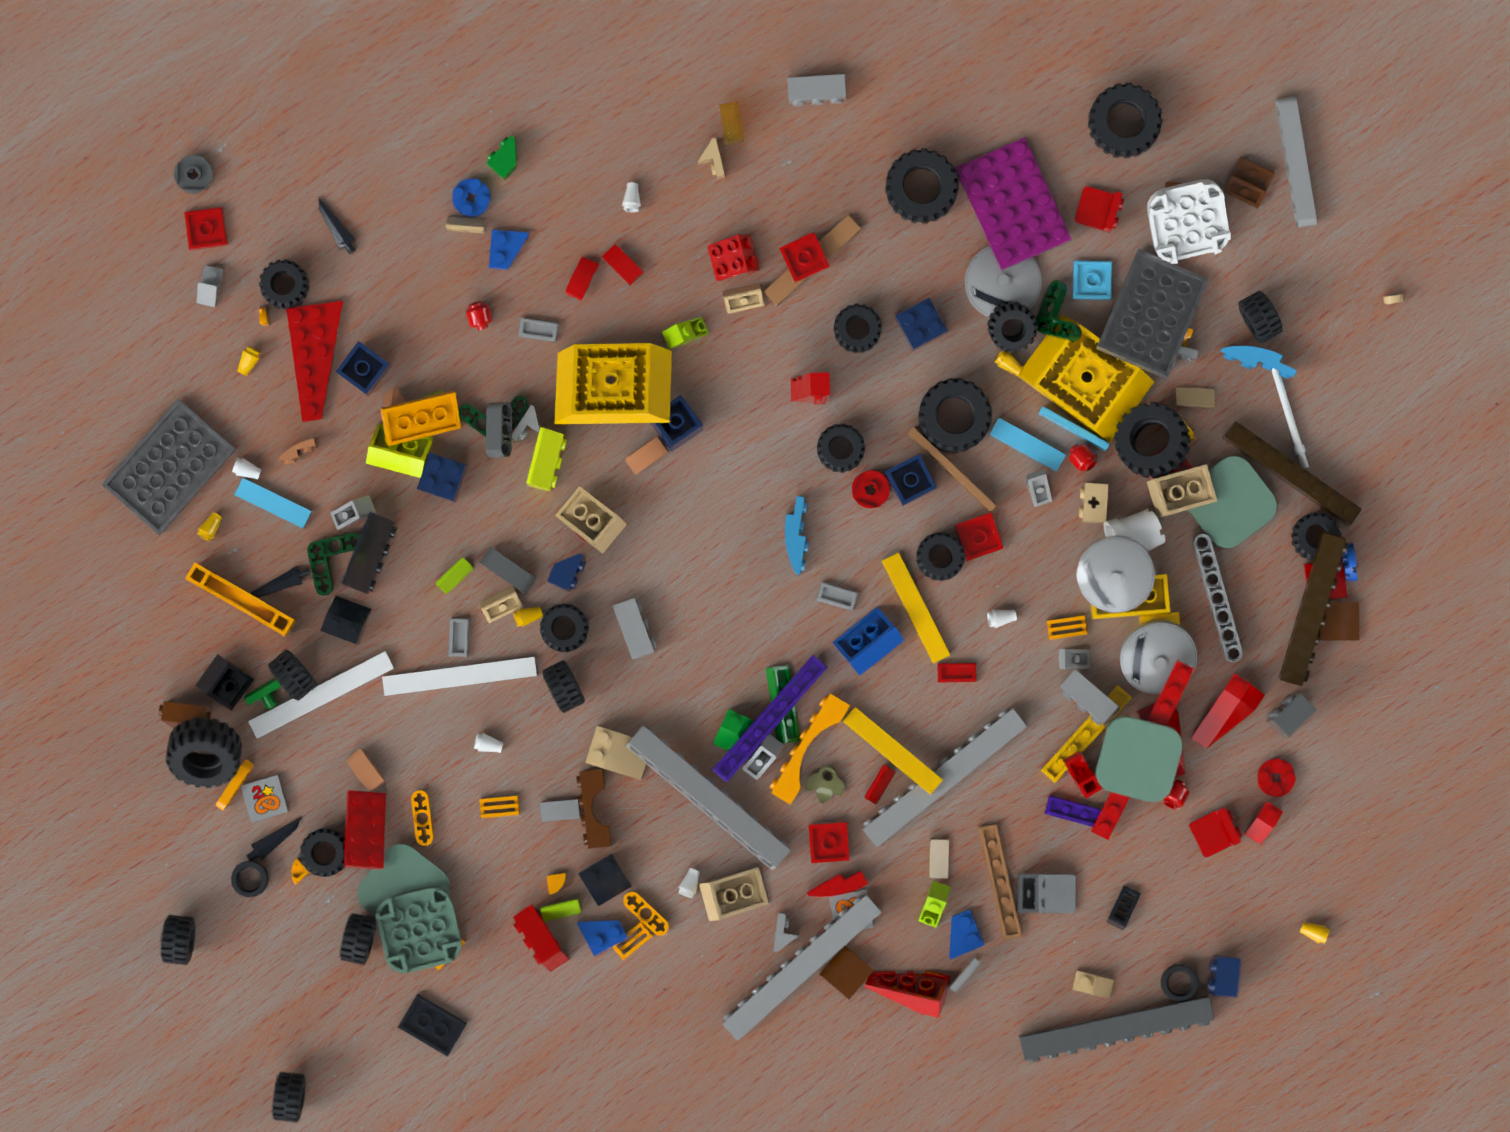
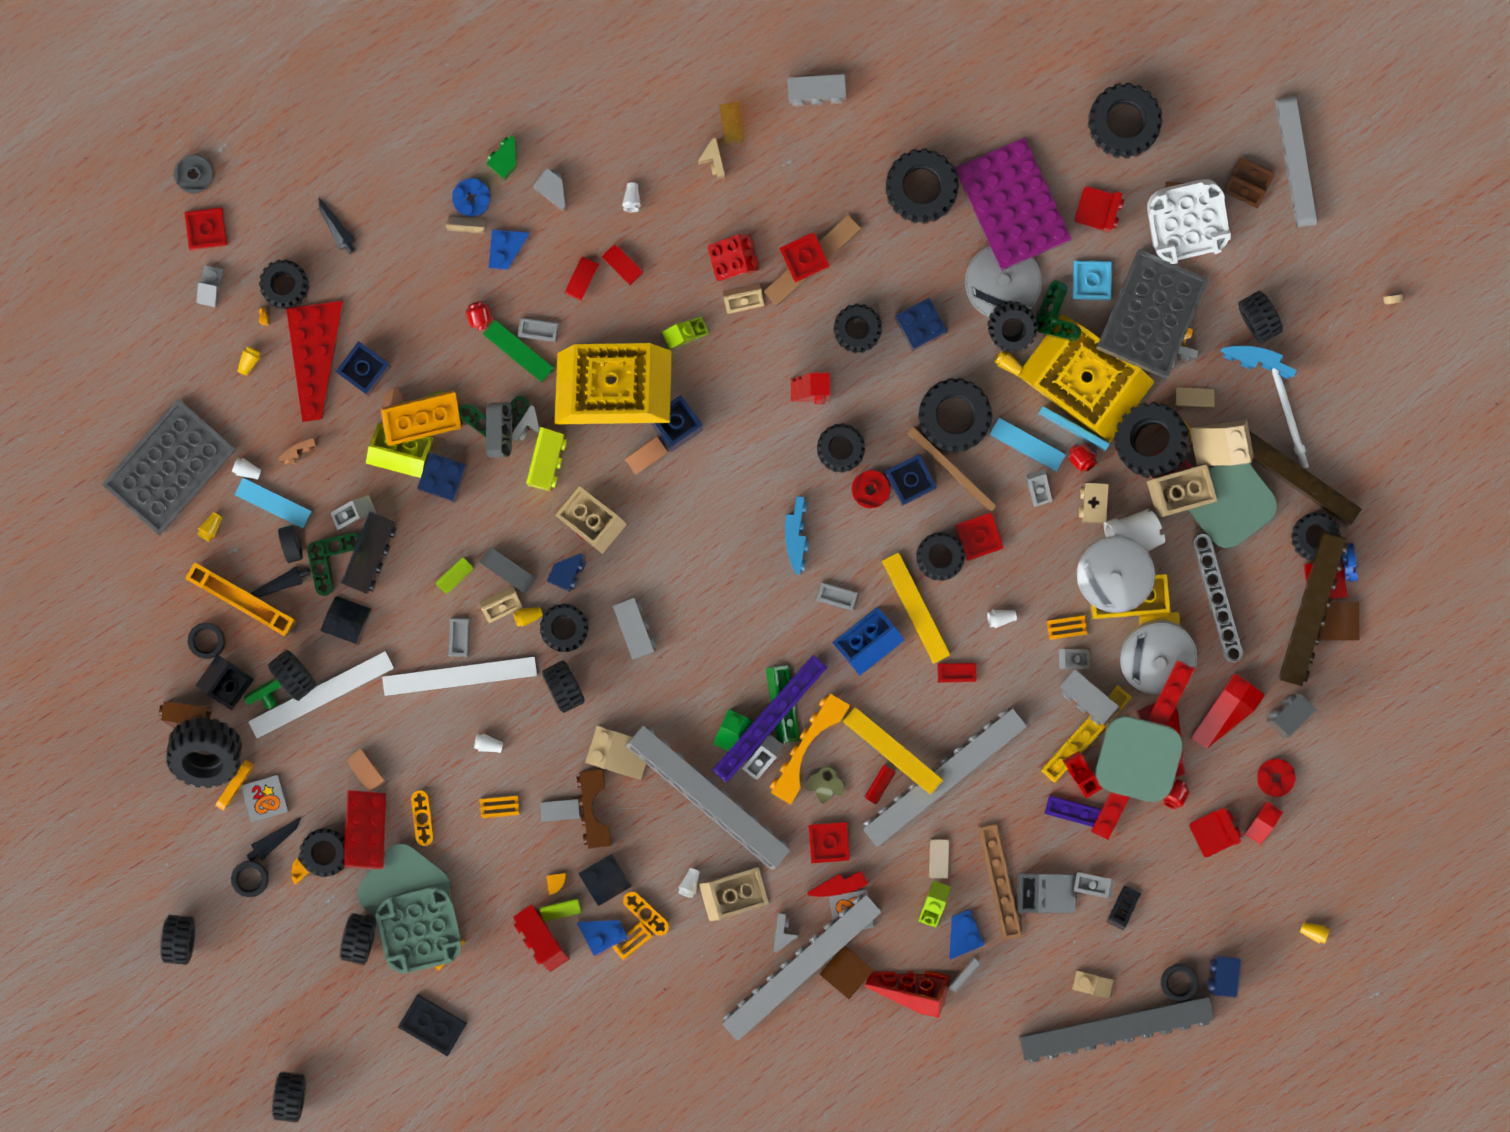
none -> black tyre [187,622,225,659]
none -> black tyre [278,525,303,563]
none -> green tile [483,320,554,383]
none -> light grey slope [533,168,566,212]
none -> light grey slope [1074,872,1115,899]
none -> tan slope [1190,420,1254,465]

